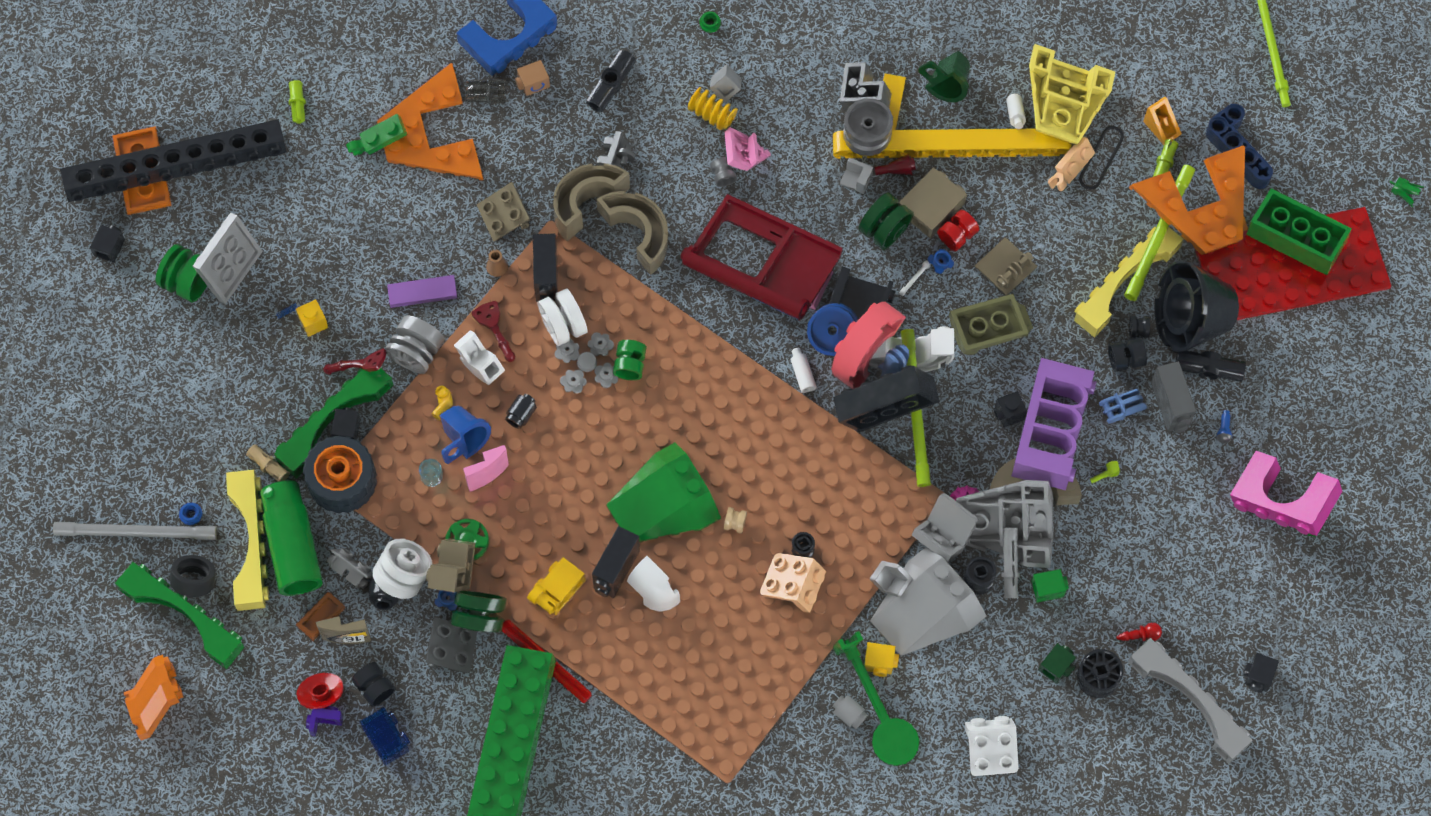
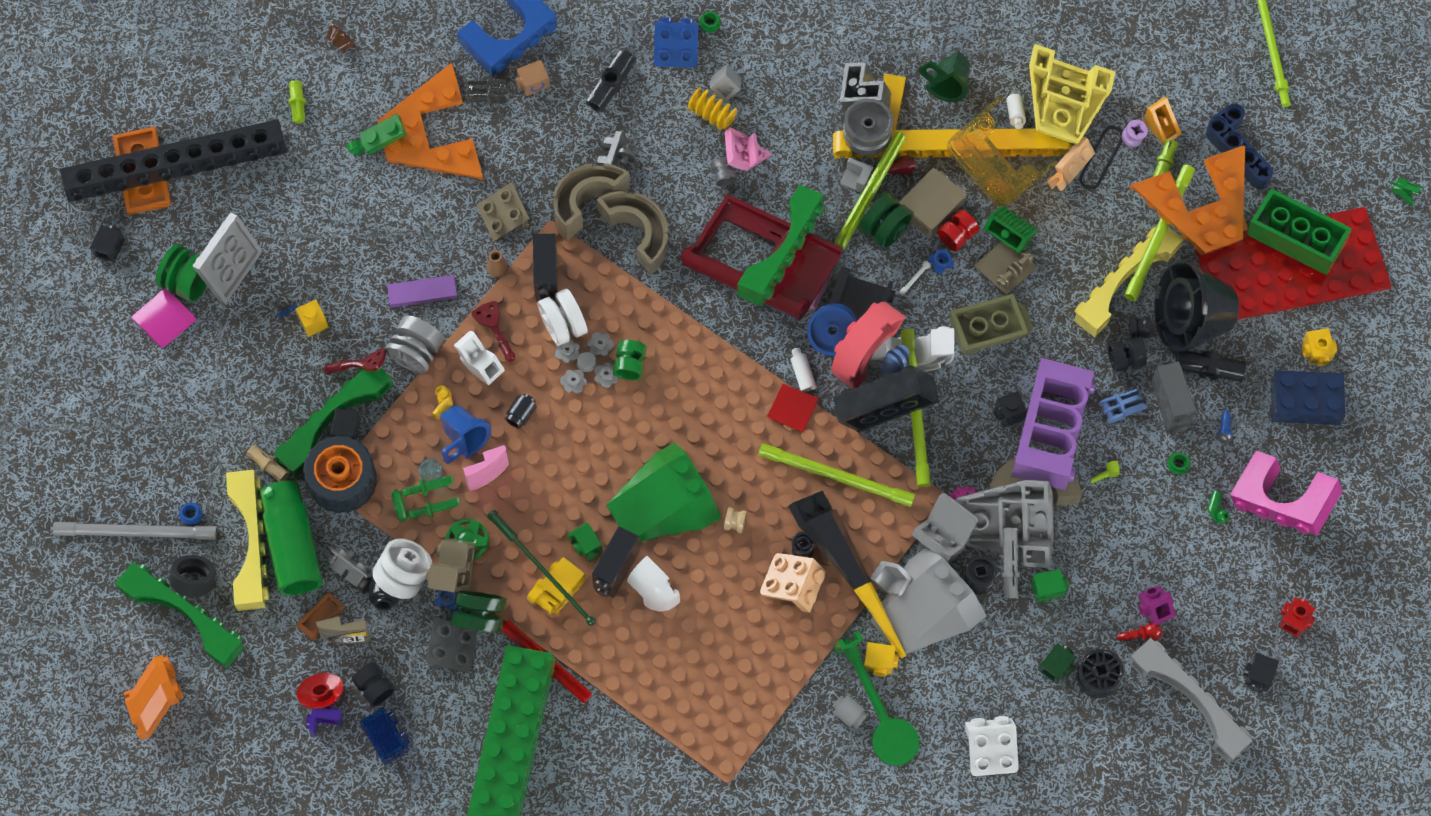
none -> dark pink slope [131,288,197,349]
none -> reddish brown piece [326,23,356,52]
none -> green piece [391,475,460,522]
none -> dark green piece [487,510,596,626]
none -> green brick [568,522,603,562]
none -> blue bracket [654,17,699,68]
none -> green arch [738,185,825,307]
none -> lime piece [758,443,915,507]
none -> red sticker [767,384,819,432]
none -> black plate [788,490,906,658]
none -> lime axle [835,132,906,249]
none -> clear yellow windscreen [947,95,1058,207]
none -> green brick [983,205,1038,254]
none -> lavender wheel [1122,120,1148,147]
none -> magenta brick [1138,586,1176,626]
none -> green plate [1167,452,1191,475]
none -> green arm [1207,491,1230,524]
none -> dark blue brick [1271,370,1345,425]
none -> red brick [1278,597,1316,638]
none -> yellow brick [1302,328,1337,366]

